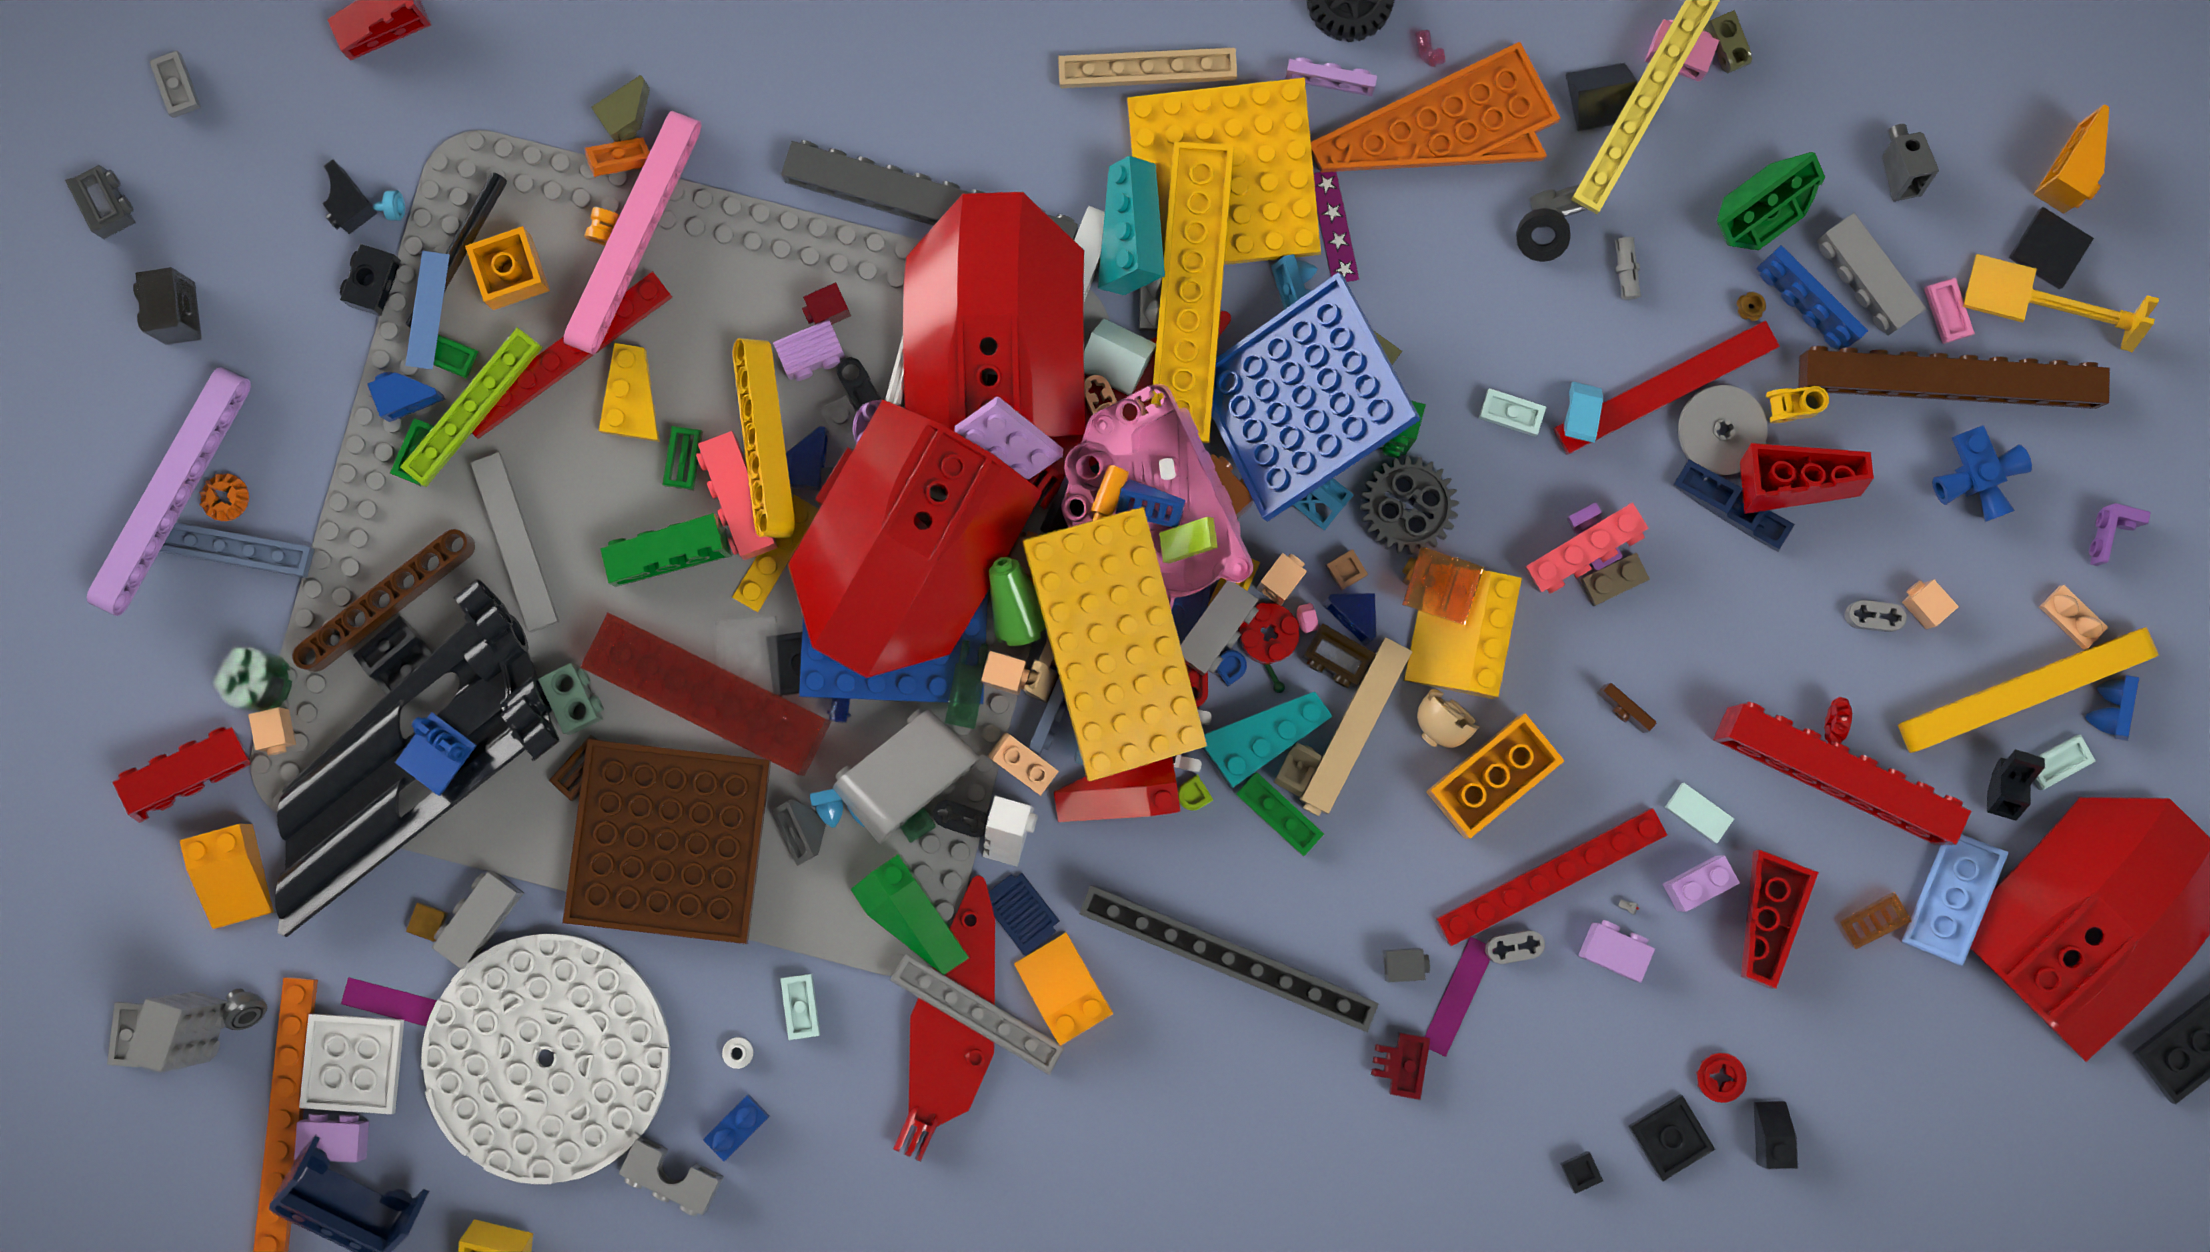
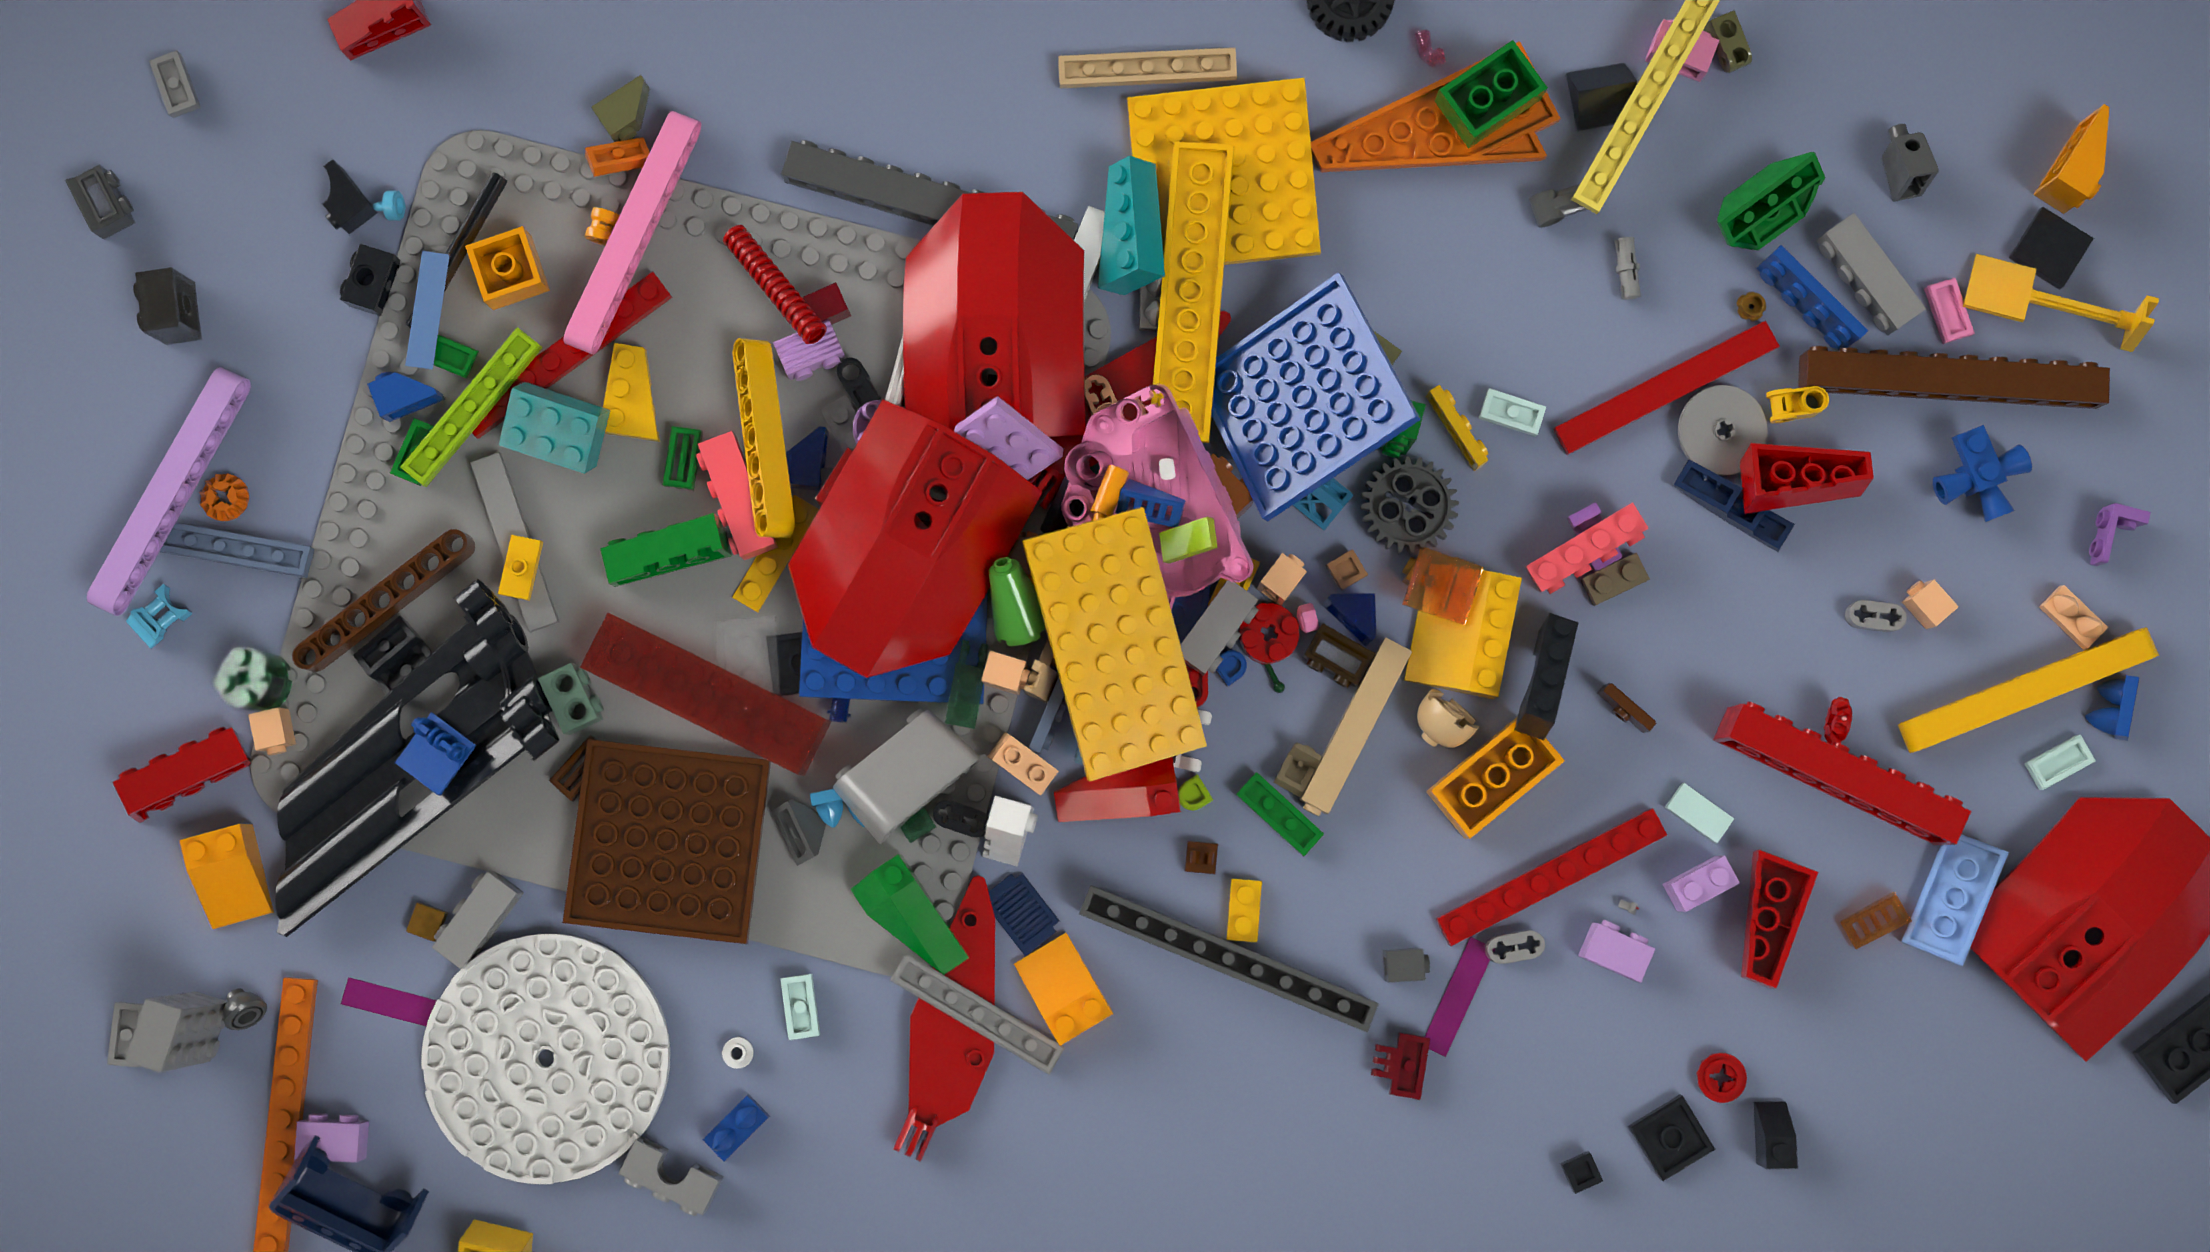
white plate [299,1014,404,1114] -> none
light aqua slope [1084,319,1156,396] -> none
teal wedge [1202,691,1332,788] -> none
dark azure tile [1271,254,1318,310] -> none
lavender plate [1285,58,1377,97] -> none
magenta sticker [1314,172,1359,282] -> none
black tyre [1516,208,1571,262] -> none
medium azure slope [1563,381,1603,443] -> none
black brick [1987,749,2045,821] -> none
none -> medium azure piece [126,584,192,649]
none -> yellow plate [498,535,543,601]
none -> teal brick [499,382,610,474]
none -> red piece [723,225,827,344]
none -> reddish brown tile [1185,841,1218,874]
none -> yellow plate [1226,879,1262,943]
none -> yellow plate [1425,384,1489,471]
none -> green brick [1434,40,1548,149]
none -> black arch [1514,613,1579,740]

